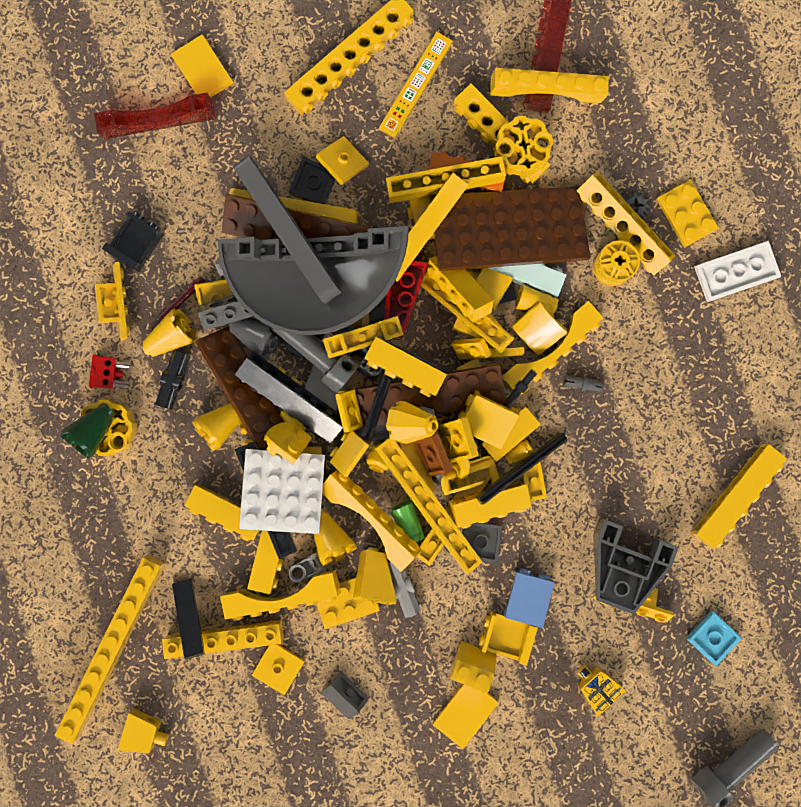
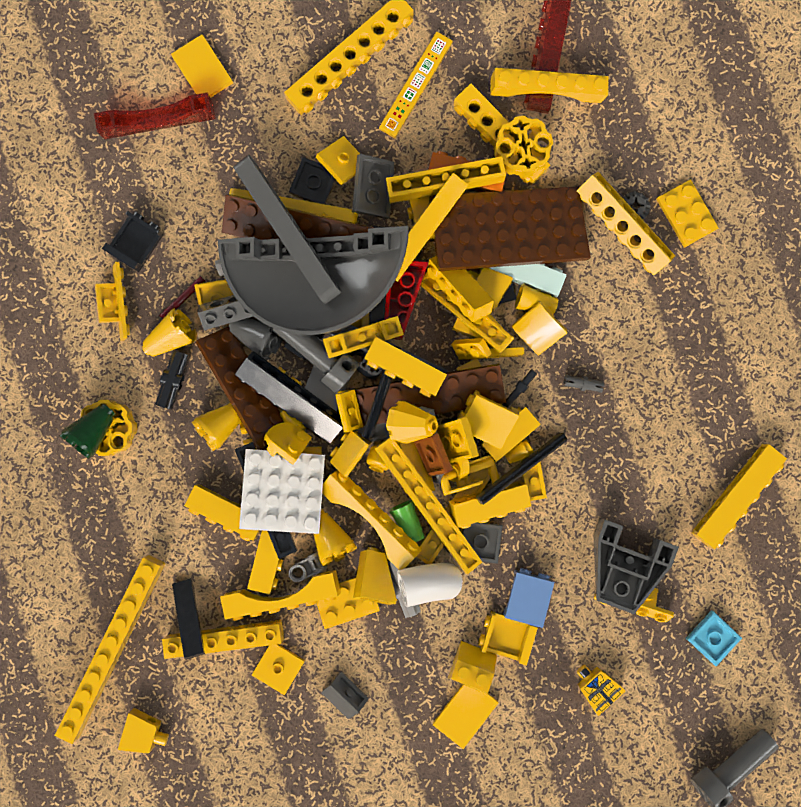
red piece [89,354,131,389] -> none
yellow arch [502,301,603,395] -> none
yellow wheel [593,240,640,286] -> none
white plate [694,241,781,302] -> none
none -> dark grey plate [352,154,395,219]
none -> white brick [397,562,463,607]

